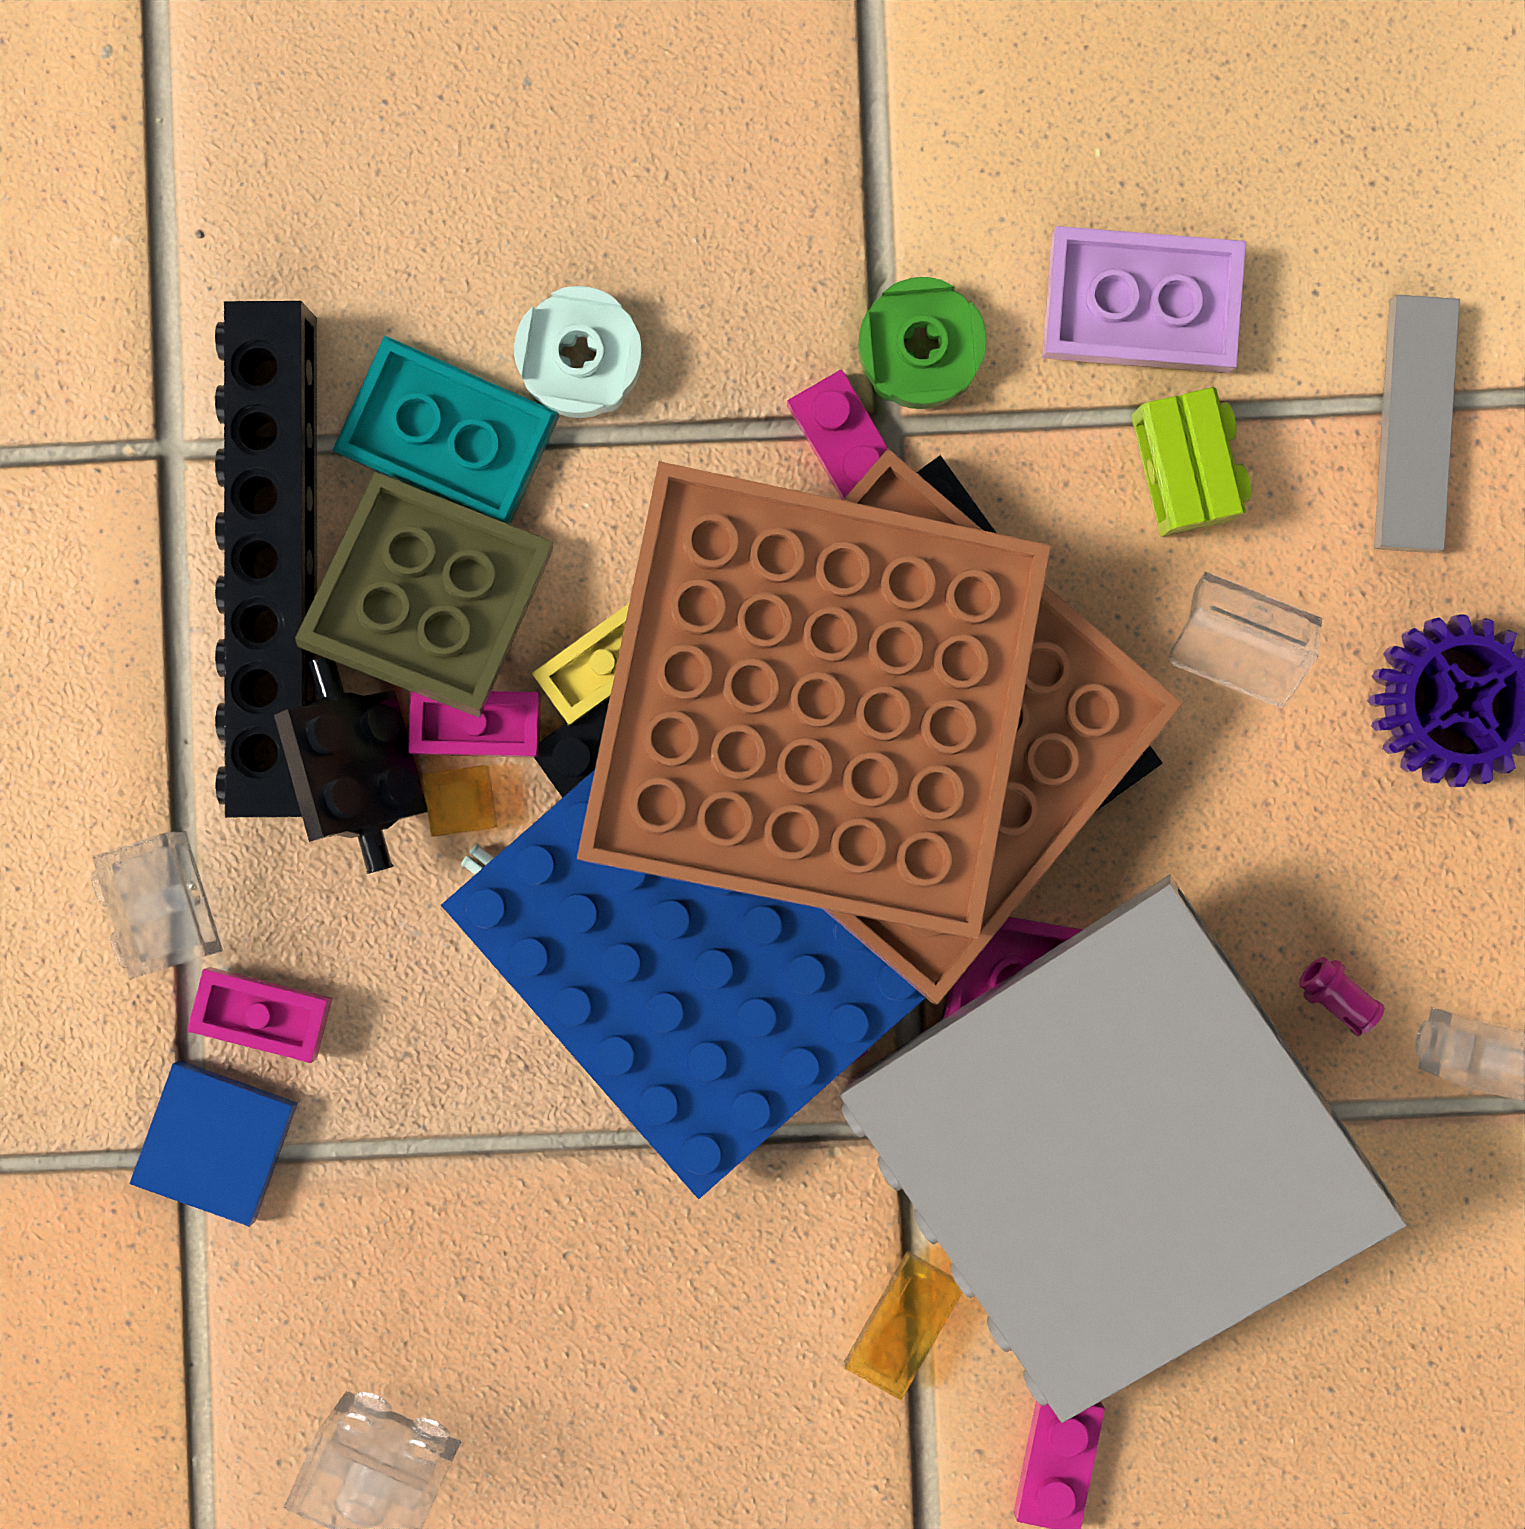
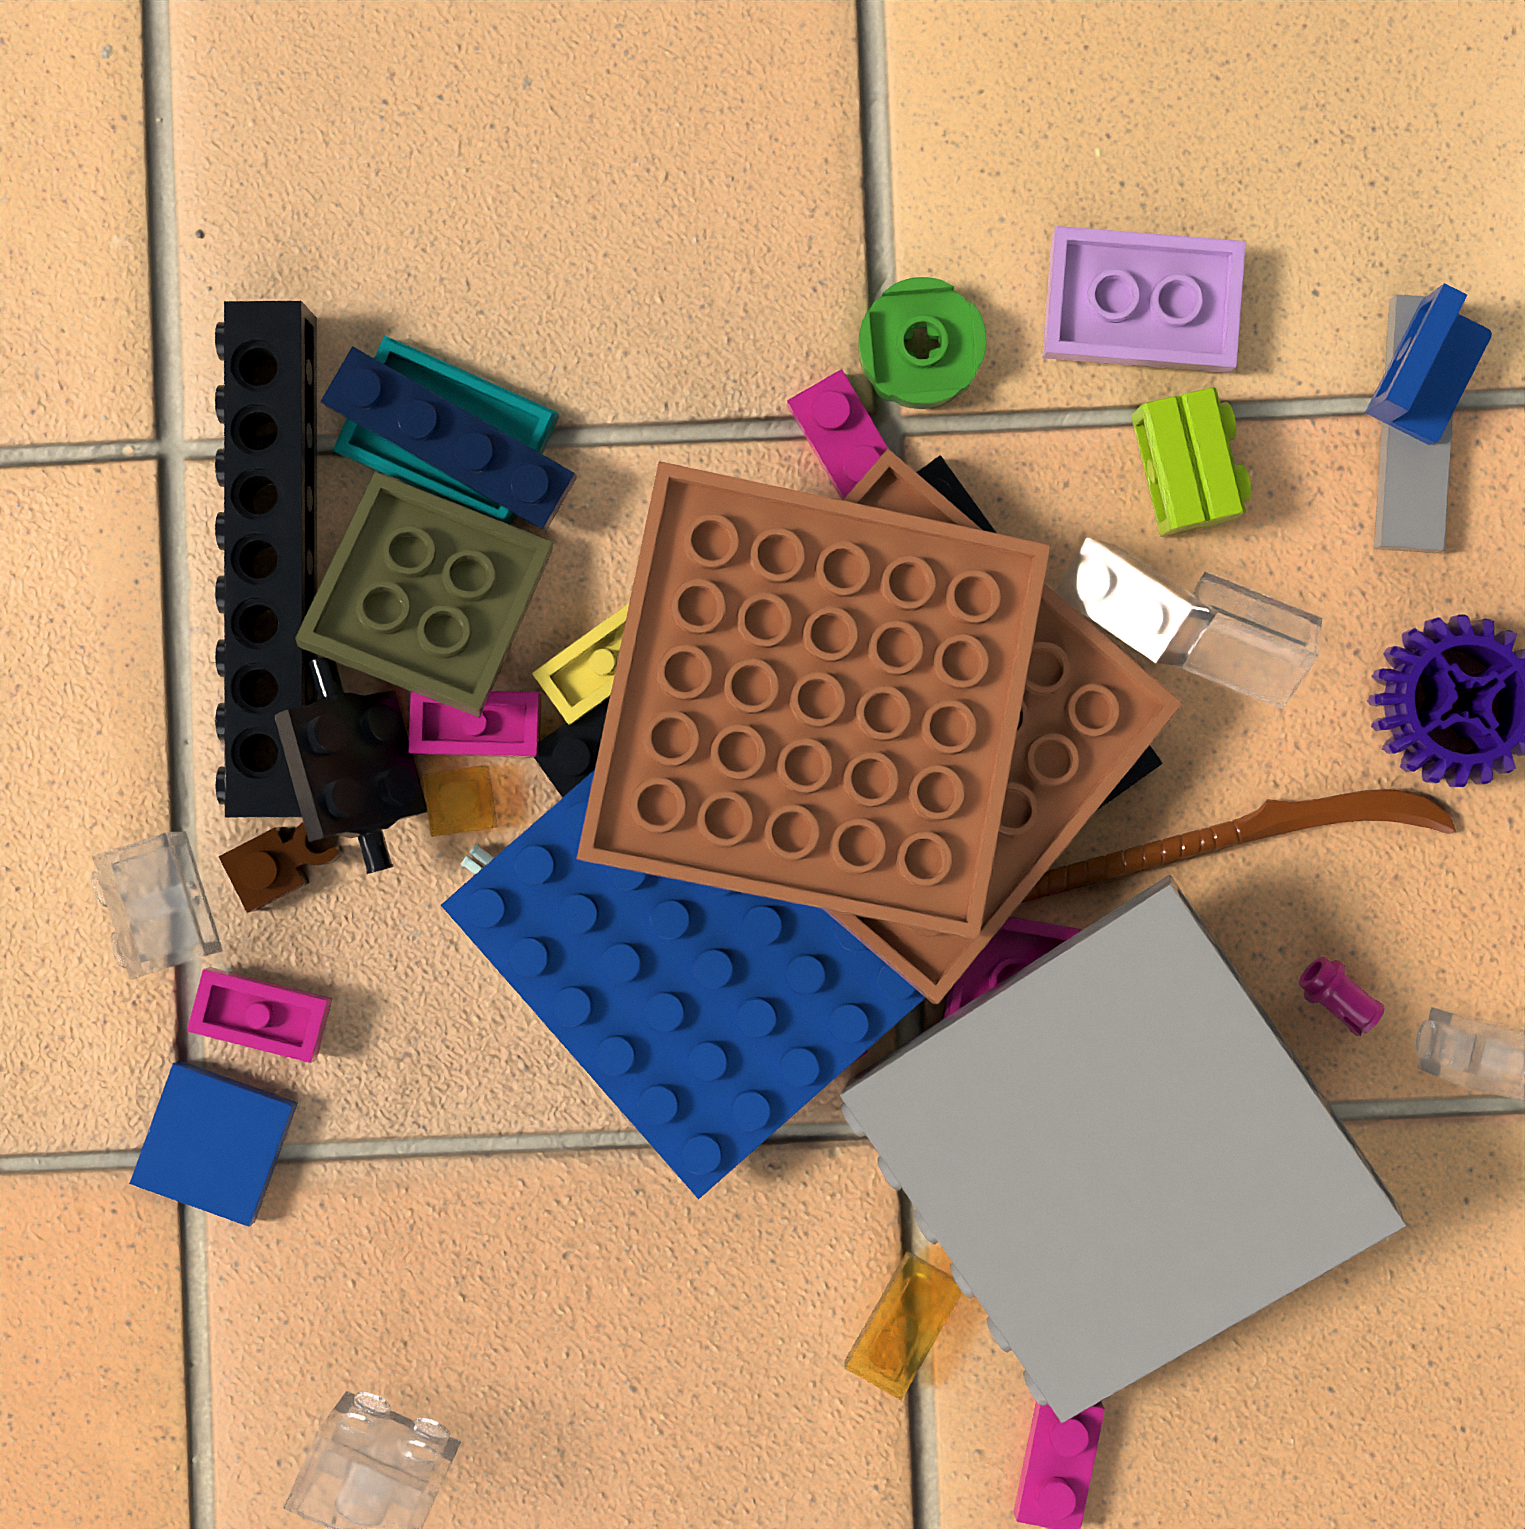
light aqua plate [514,286,643,418] -> none
none -> reddish brown plate [218,822,344,913]
none -> dark blue plate [320,346,577,532]
none -> dark orange piece [1021,789,1456,903]
none -> clear brick [1054,537,1218,666]
none -> blue panel [1365,283,1492,445]

